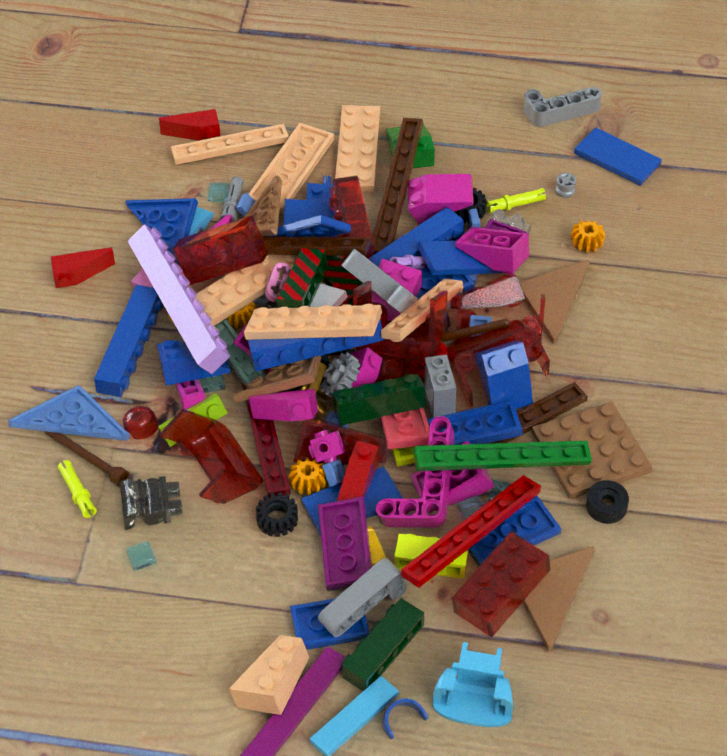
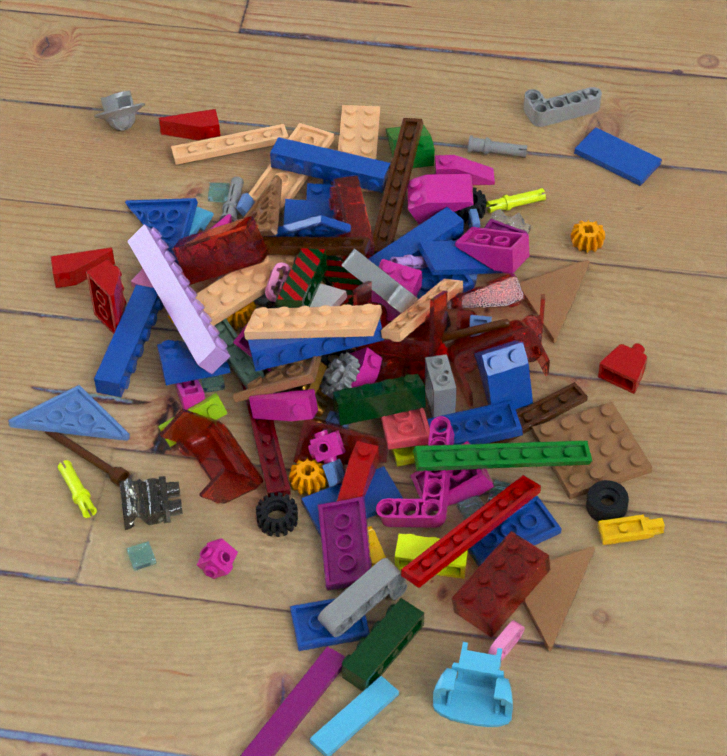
clear red hair [122,405,158,440] -> none
light nougat wedge [229,635,309,715] -> none
blue helmet [382,699,428,739] -> none
light grey wheel [555,173,576,198] -> none
none -> red slope [86,260,127,334]
none -> light grey helmet [94,91,145,131]
none -> dark pink brick [197,538,238,579]
none -> blue brick [270,137,390,193]
none -> dark pink slope [435,155,495,185]
none -> light grey pin [467,135,527,158]
none -> bright pink beam [488,620,525,661]
none -> red torso [598,343,648,394]
none -> yellow hinge [598,514,665,545]

